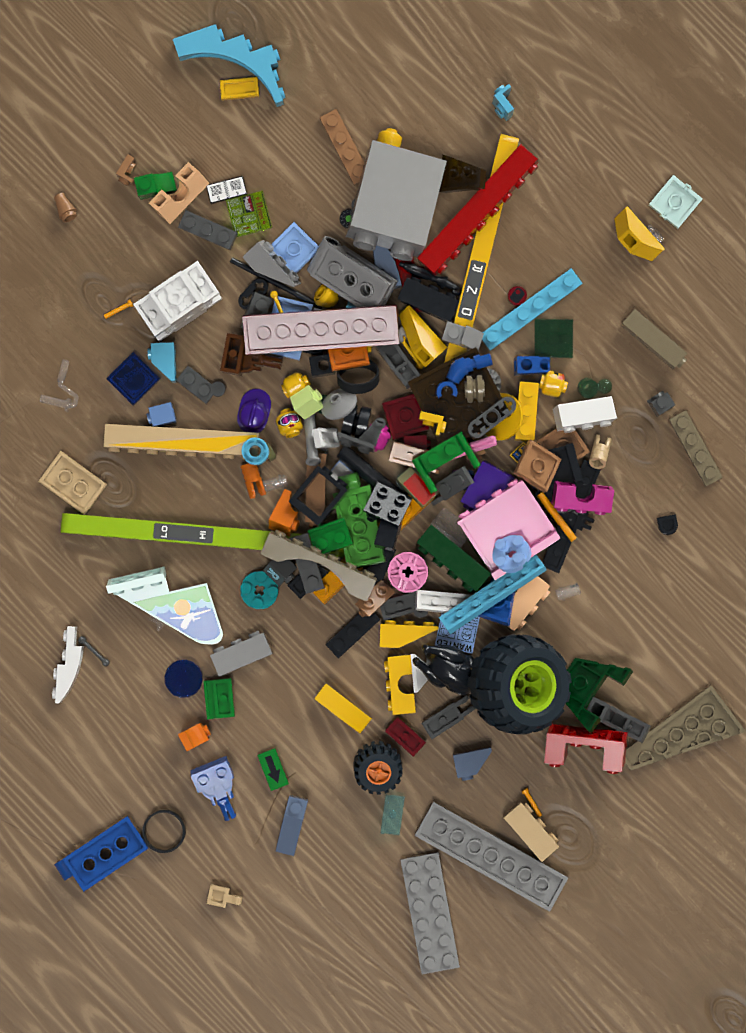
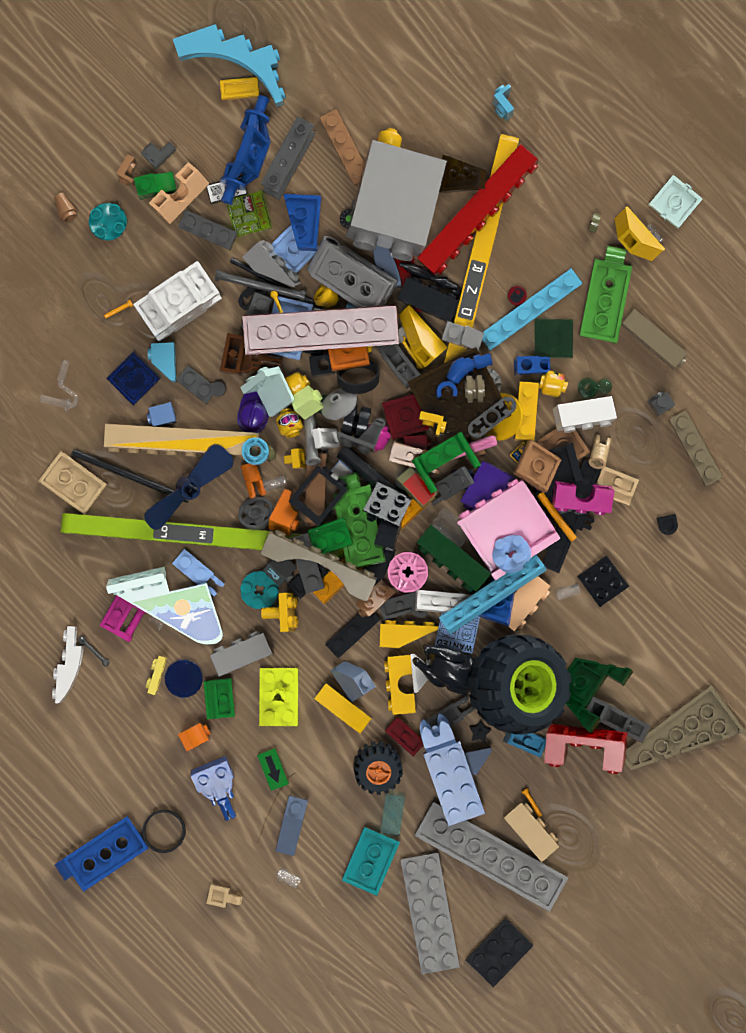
none -> black bar [71,449,189,503]
none -> teal dish [89,203,127,241]
none -> dark pink plate [99,595,147,642]
none -> dark grey piece [141,142,177,169]
none -> dark blue piece [144,444,233,530]
none -> light yellow plate [146,656,167,695]
none -> light blue hinge [172,549,225,597]
none -> dark grey bar [214,269,306,302]
none -> blue plate [220,95,271,205]
none -> dark grey wheel [238,497,274,530]
none -> light aqua bracket [240,366,294,417]
none -> neon yellow plate [259,668,298,726]
none -> dark grey fence [261,116,316,201]
none -> yellow plate [261,593,298,632]
none -> clear pin [275,867,301,889]
none -> blue wing [283,194,322,251]
none -> yellow tile [284,448,306,469]
none -> sand blue slope [331,661,376,703]
none -> teal plate [342,827,400,896]
none -> medium blue hinge [420,714,485,826]
none -> black plate [465,918,534,987]
none -> black piece [469,721,491,743]
none -> dark azure slope [503,733,546,758]
none -> black hinge [577,555,630,607]
none -> bright green hinge [579,246,632,344]
none -> olive tile [589,213,601,233]
none -> tan plate [596,467,639,506]

